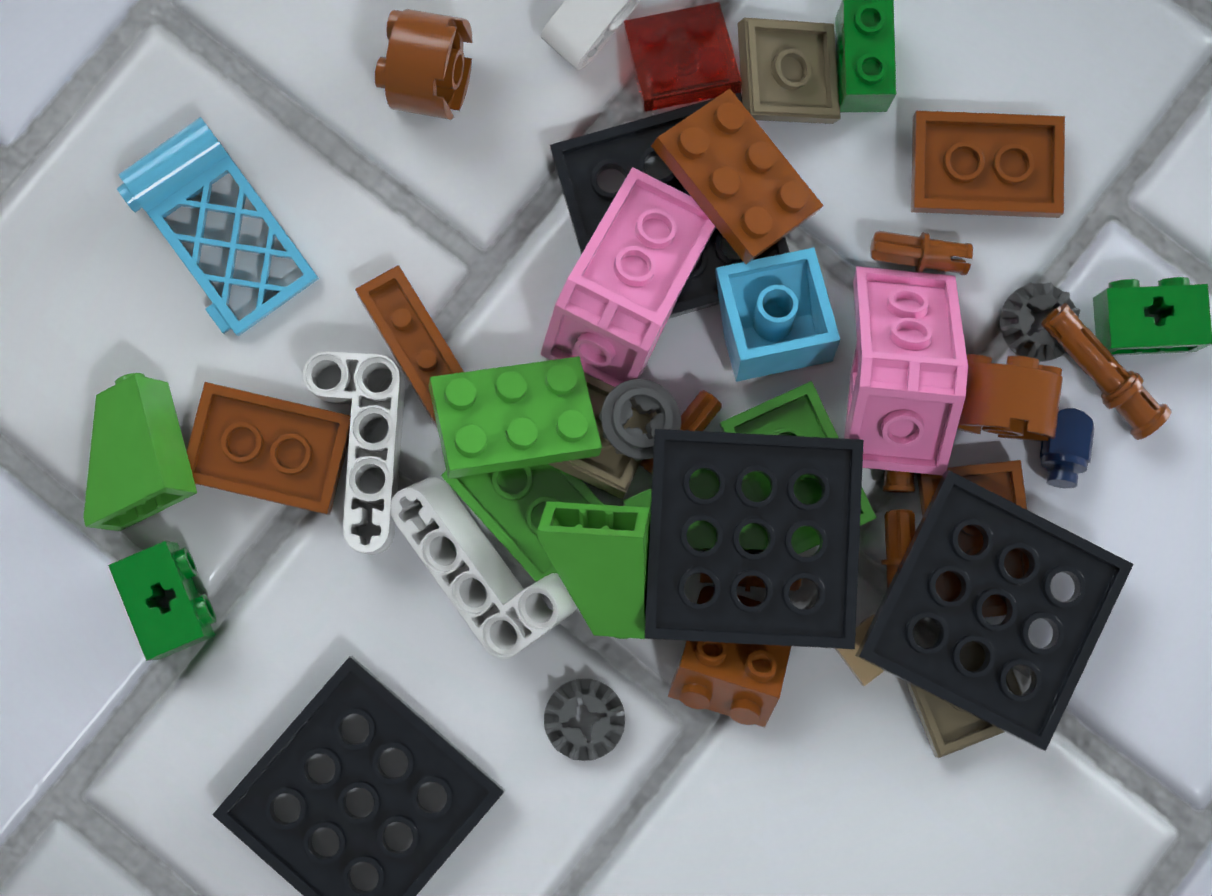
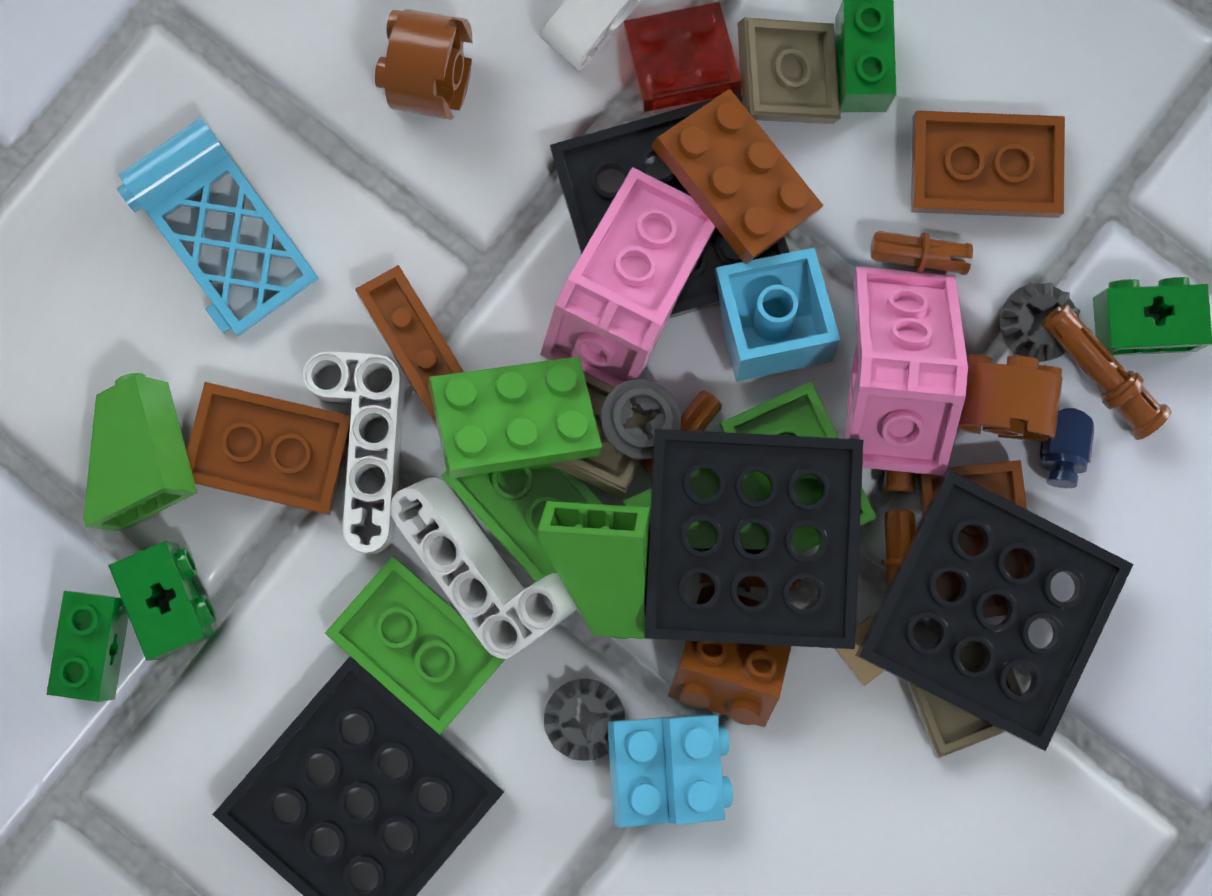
none -> green brick [46,591,129,702]
none -> bright green plate [325,556,506,735]
none -> medium azure plate [607,714,733,828]

